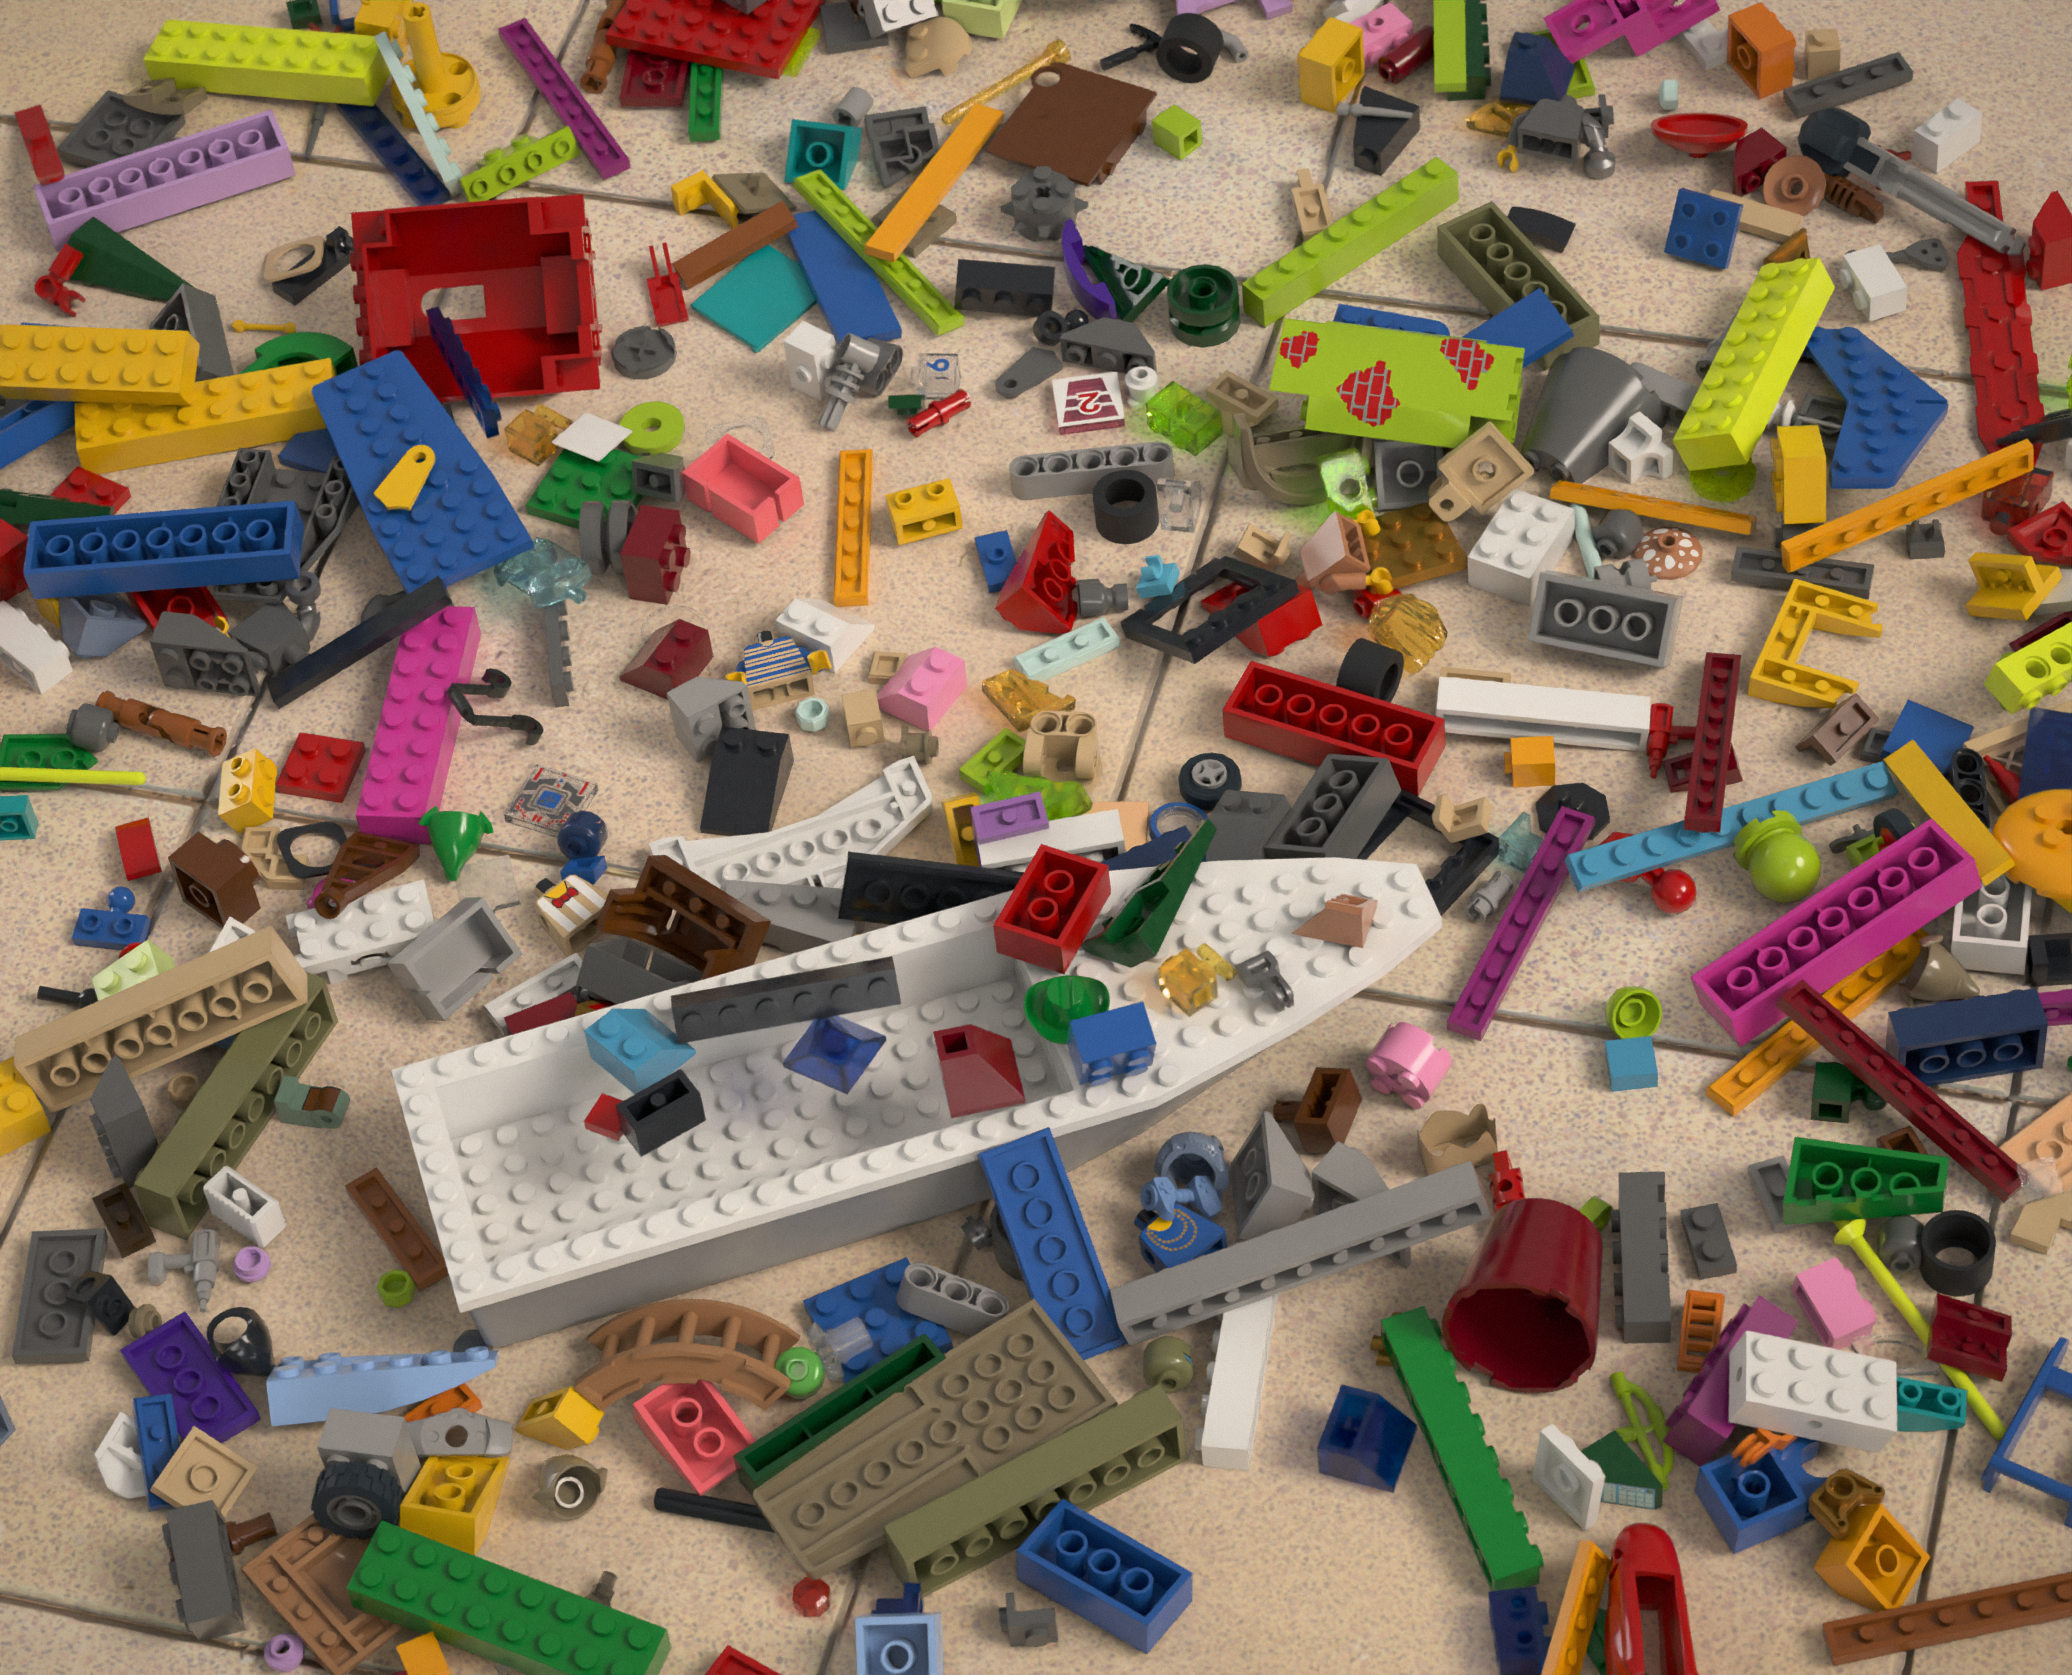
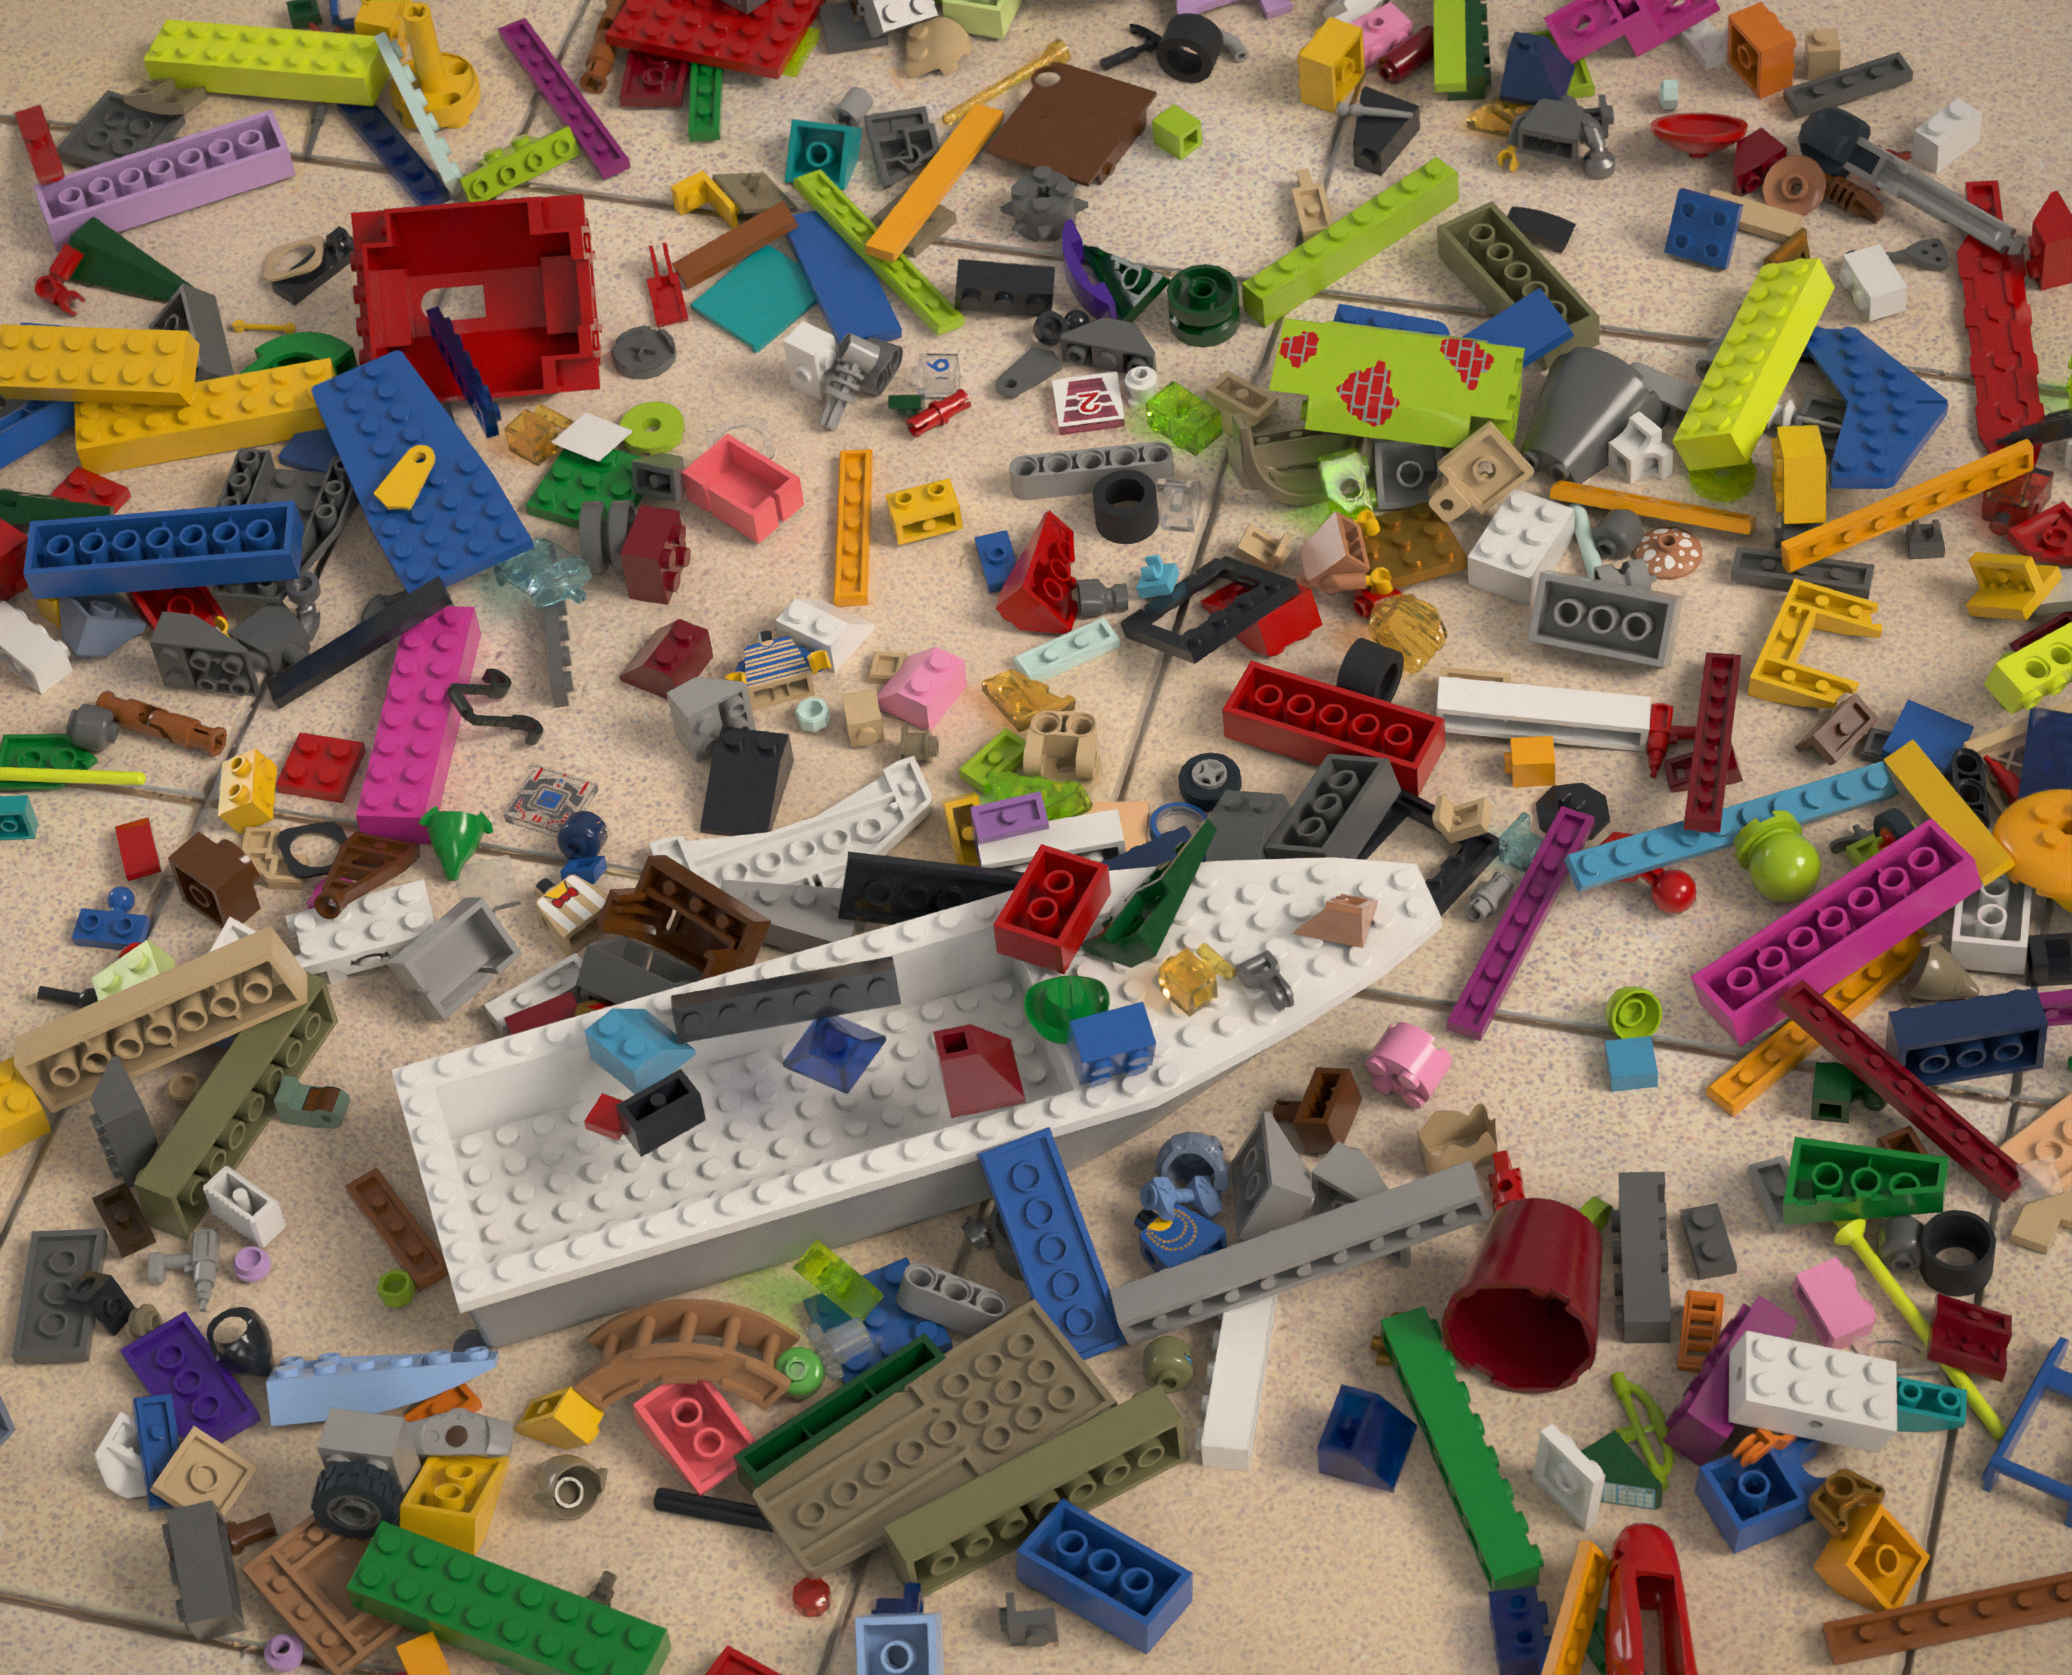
none -> clear neon green brick [793,1239,884,1324]

